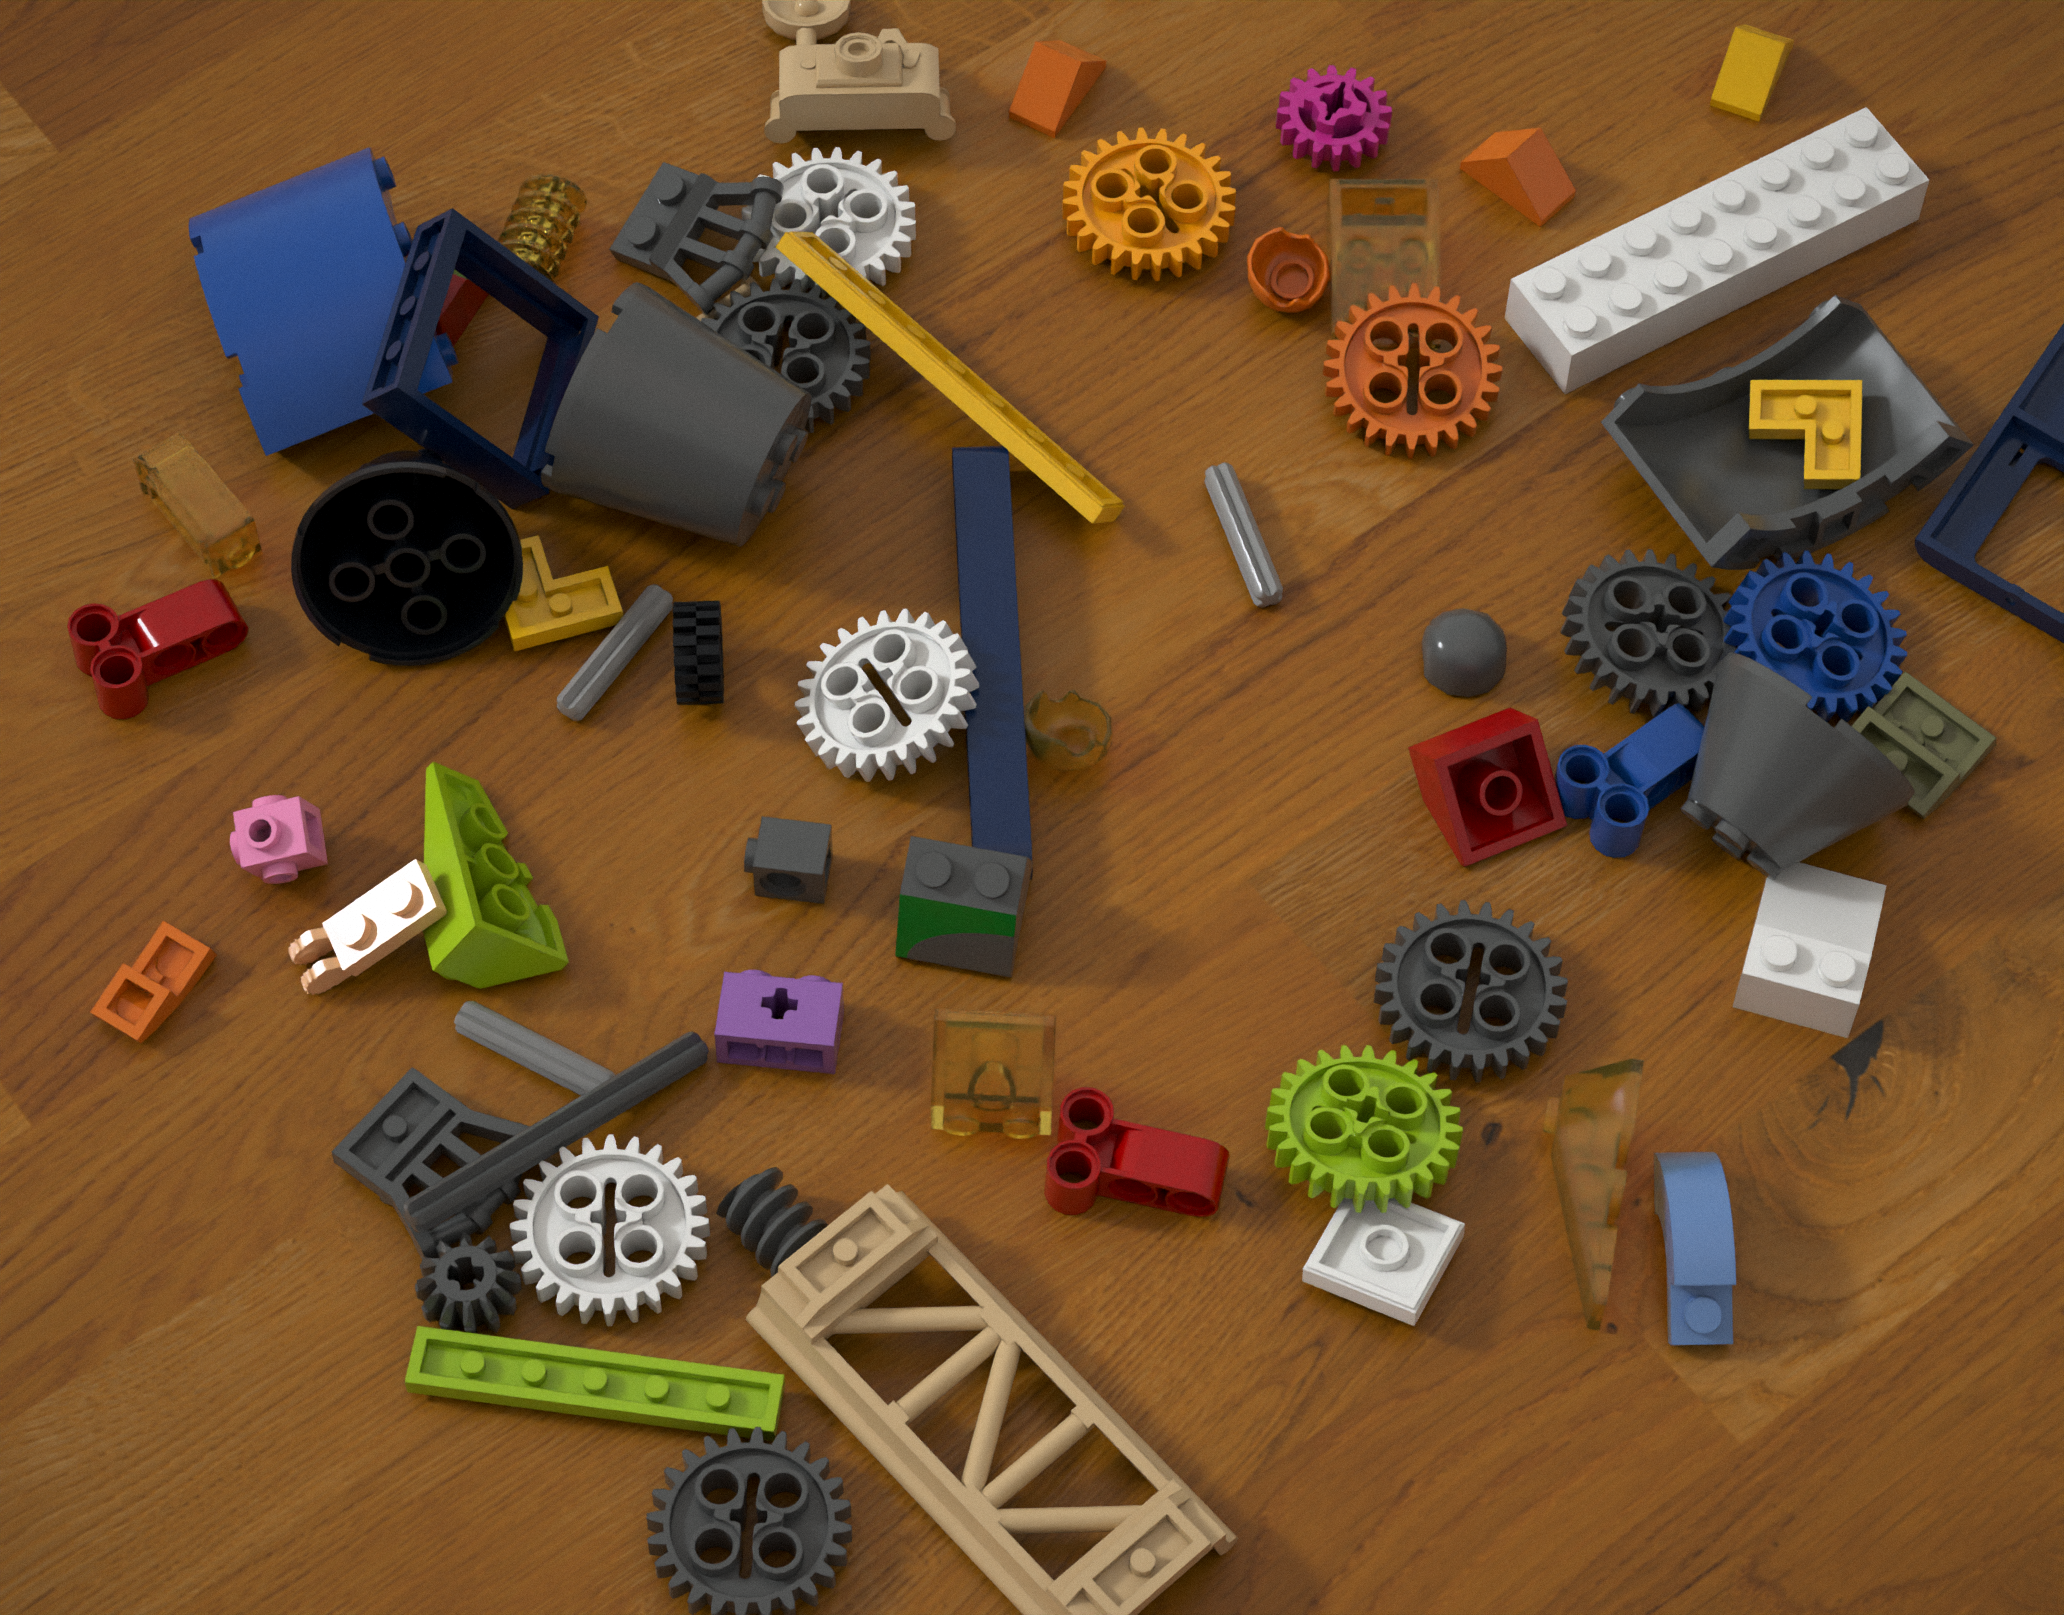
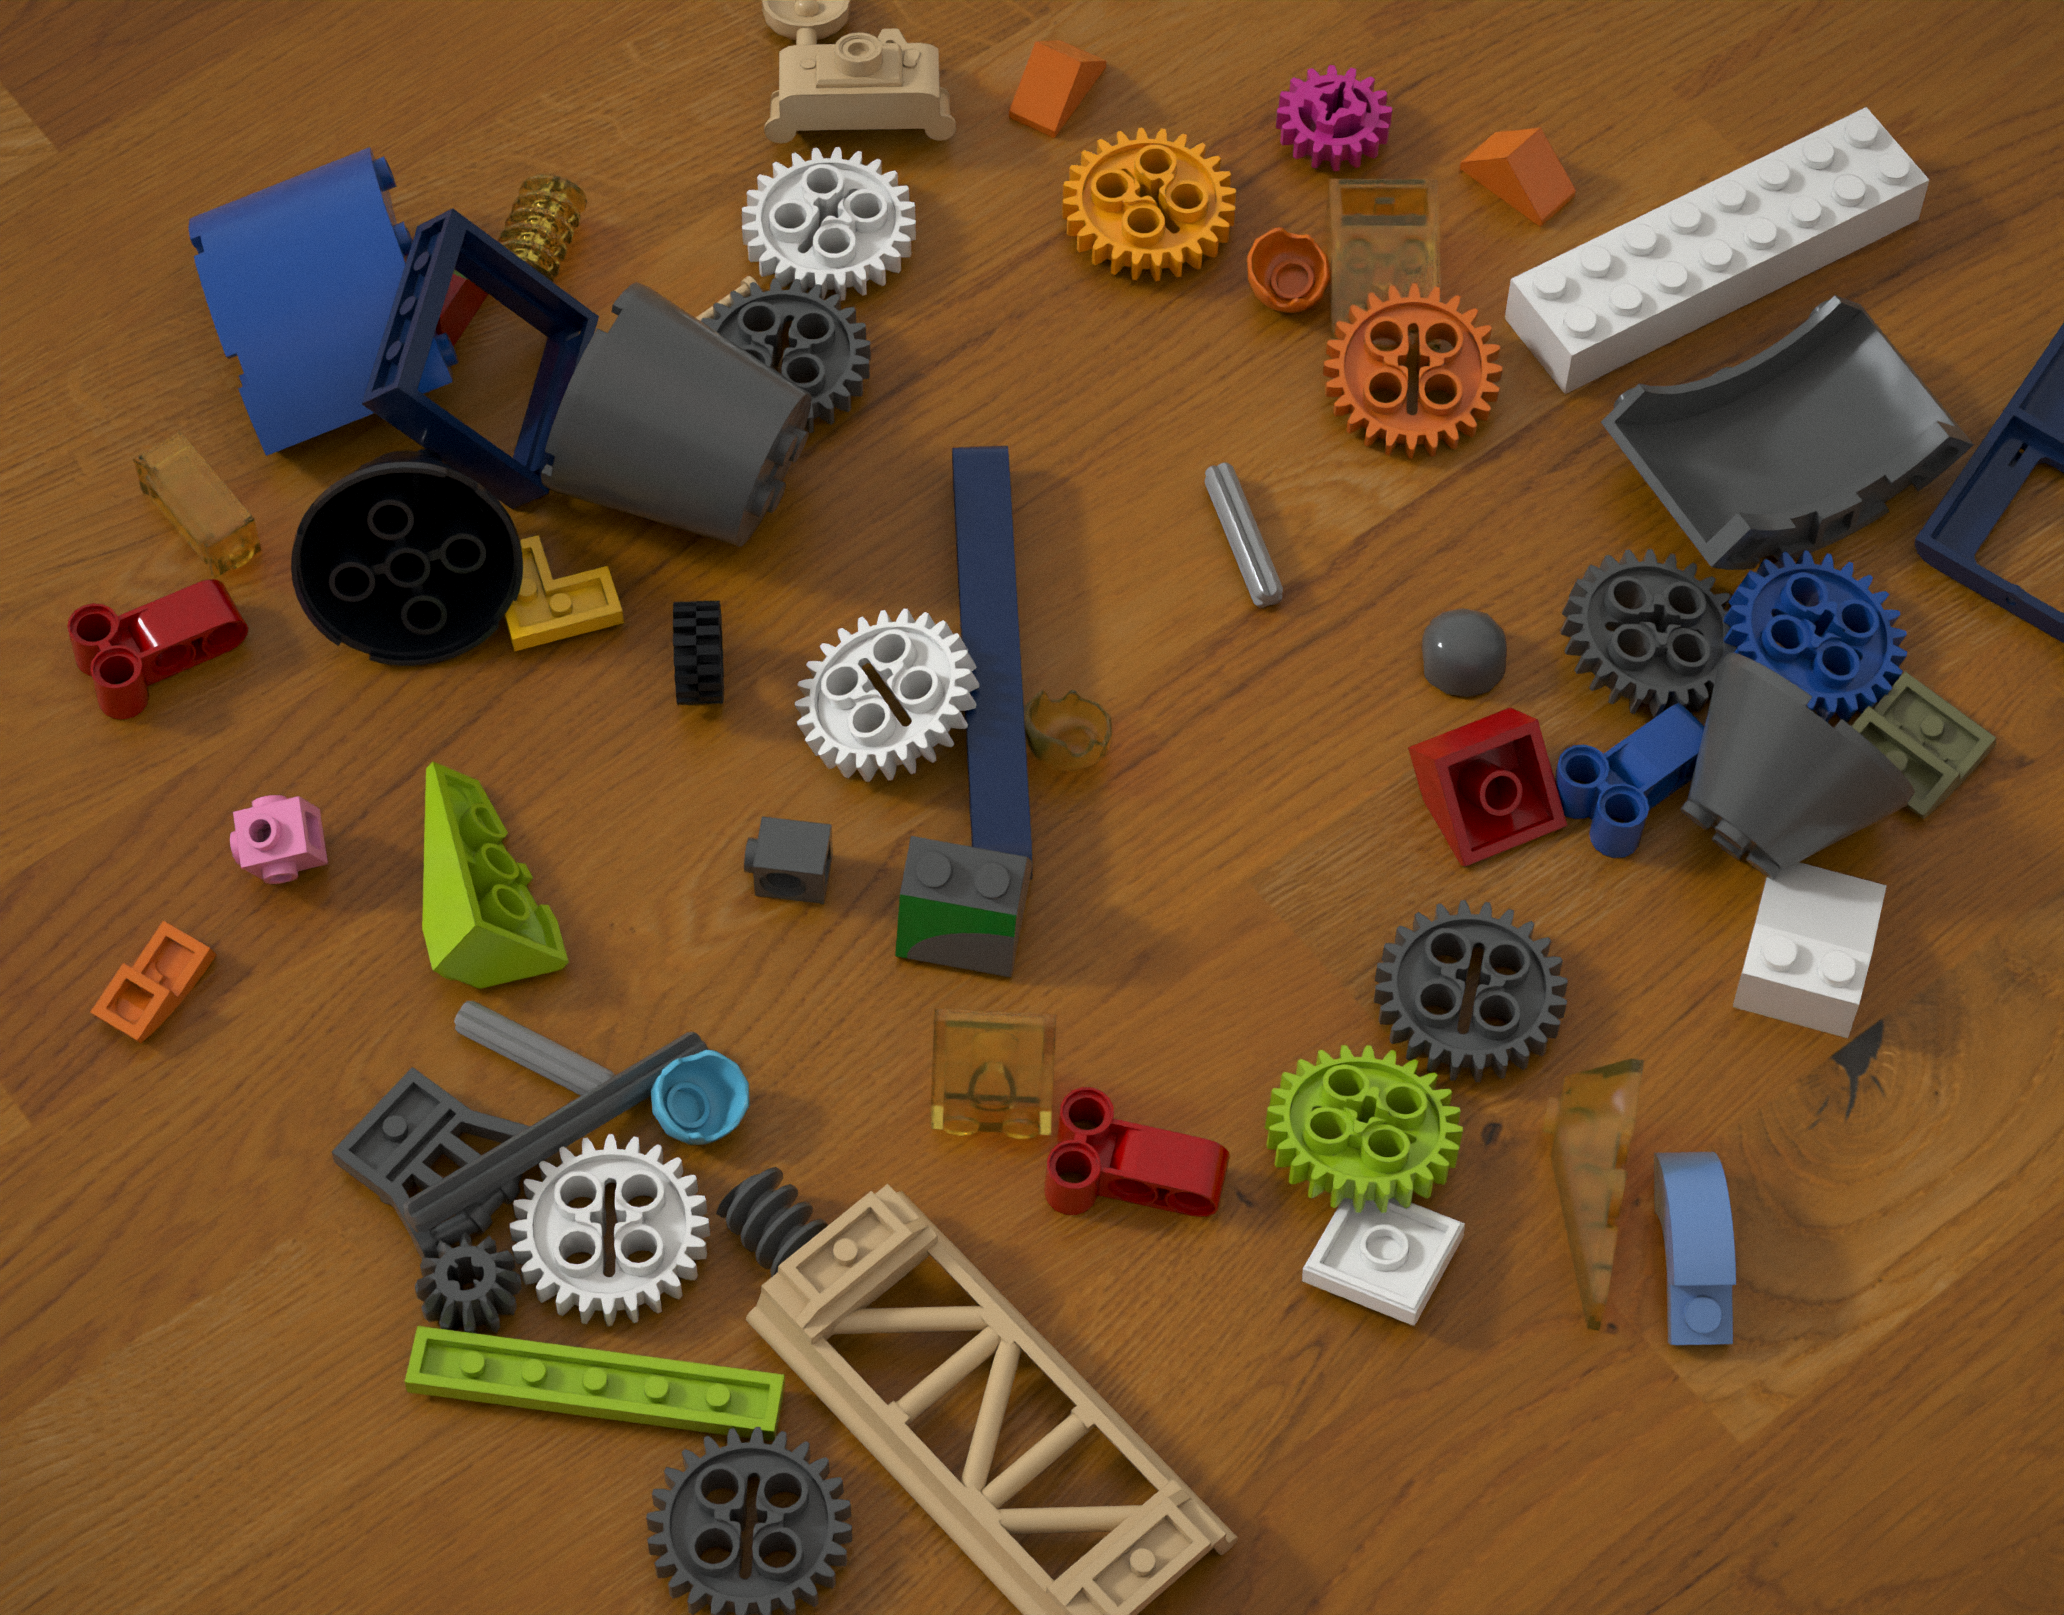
hinge [288,859,447,995] -> none
light grey axle [557,584,673,721] -> none
dark grey plate [609,162,784,316] -> none
medium lavender brick [714,970,844,1074] -> none
yellow tile [775,231,1125,524] -> none
yellow slope [1710,24,1794,122] -> none
yellow plate [1749,380,1862,489] -> none
none -> medium azure hair [651,1050,750,1145]

